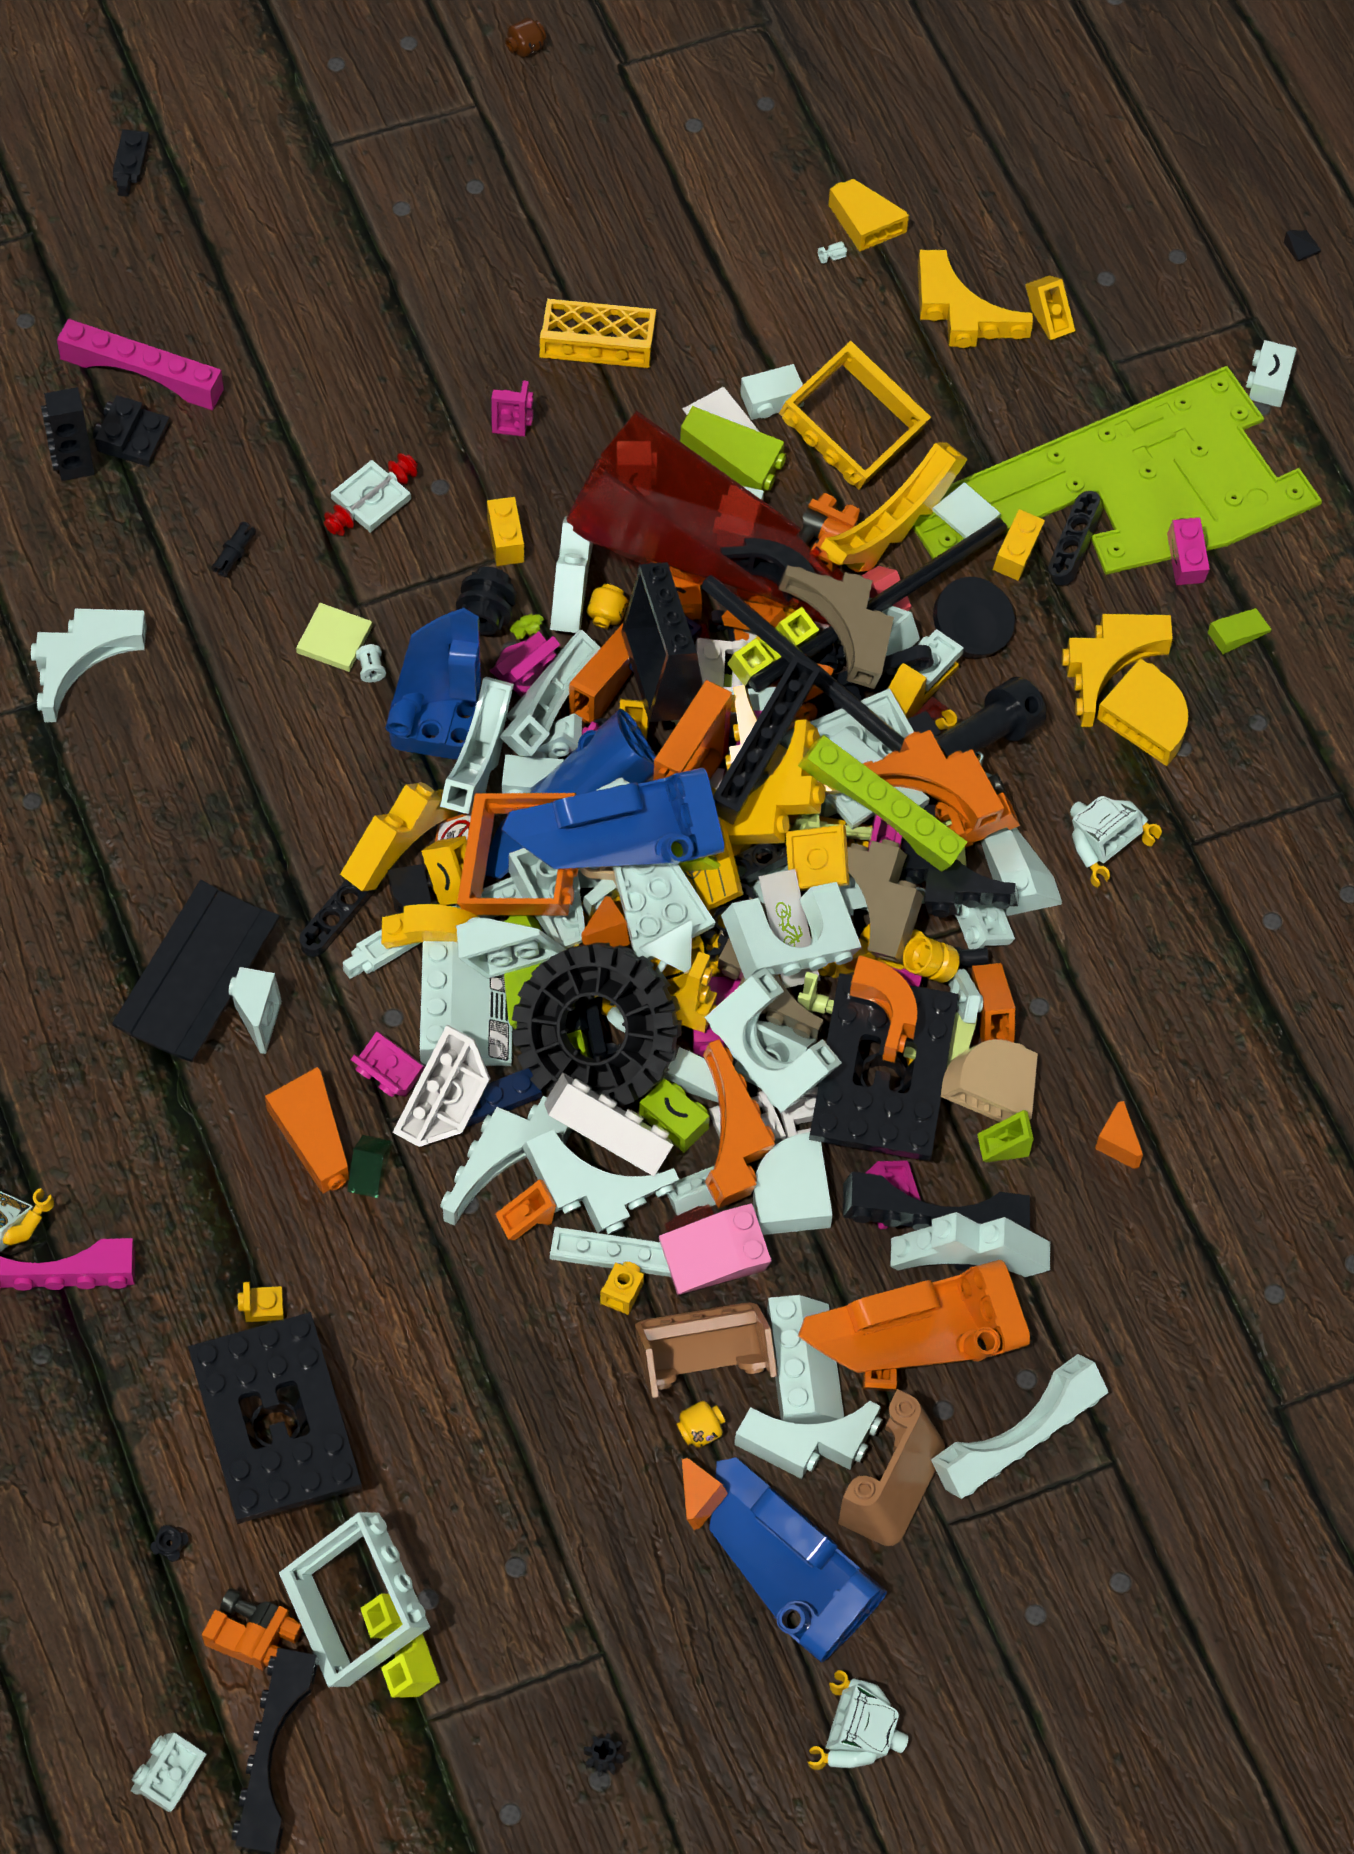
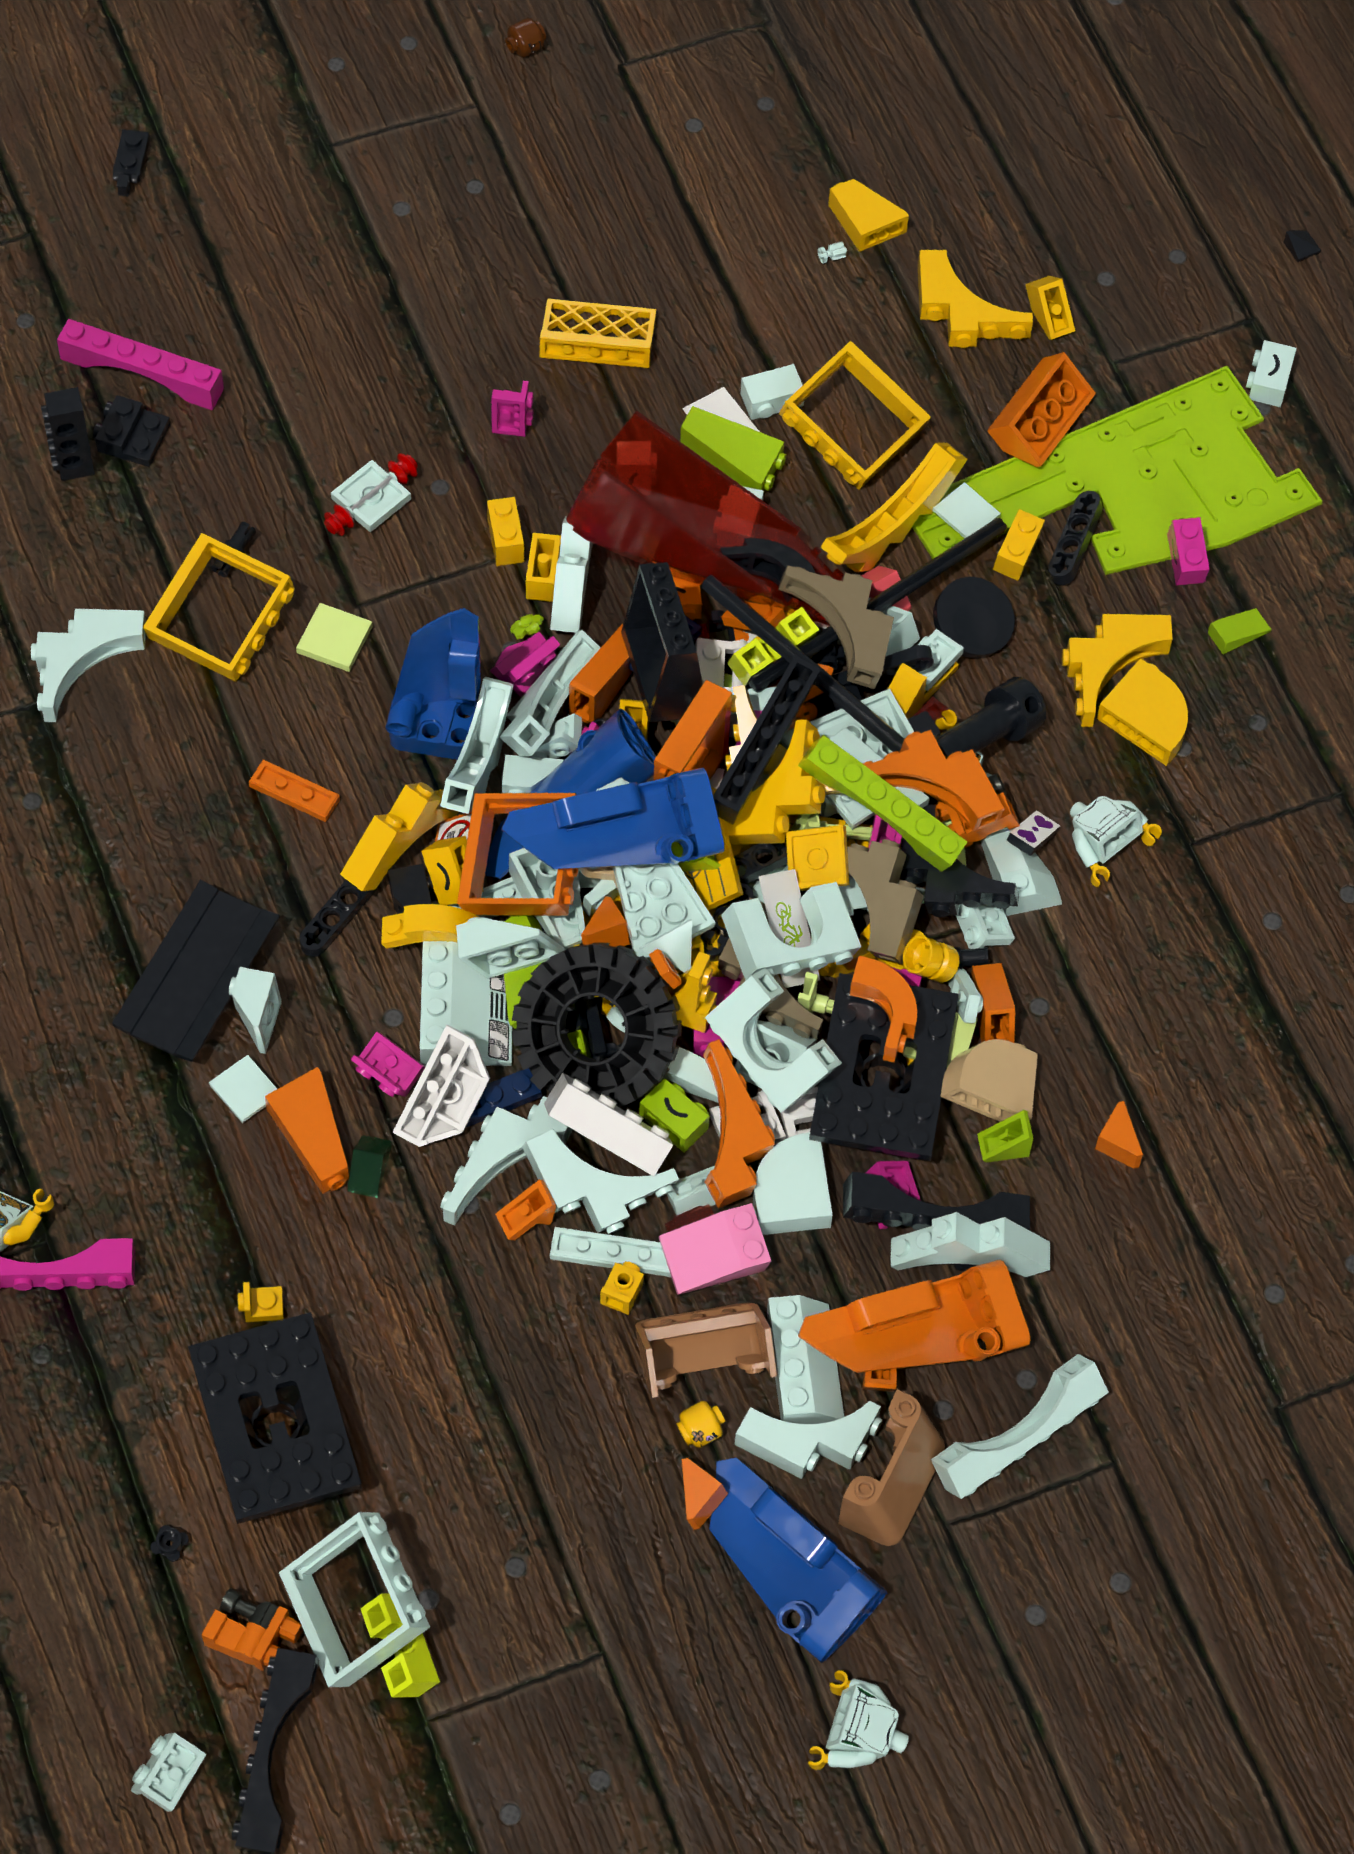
light aqua hinge [342,929,421,979] -> none
light aqua bush [356,644,386,683] -> none
black piece [456,567,517,635] -> none
black gear [584,1733,624,1777] -> none
yellow head [587,584,628,629] -> none
orange hips [787,493,860,577] -> none
none -> yellow window [143,533,294,682]
none -> light aqua piece [209,1055,277,1123]
none -> orange tile [249,760,340,822]
none -> yellow brick [526,533,561,602]
none -> orange tile [649,949,682,990]
none -> orange slope [987,352,1096,467]
none -> tile [1007,810,1060,856]

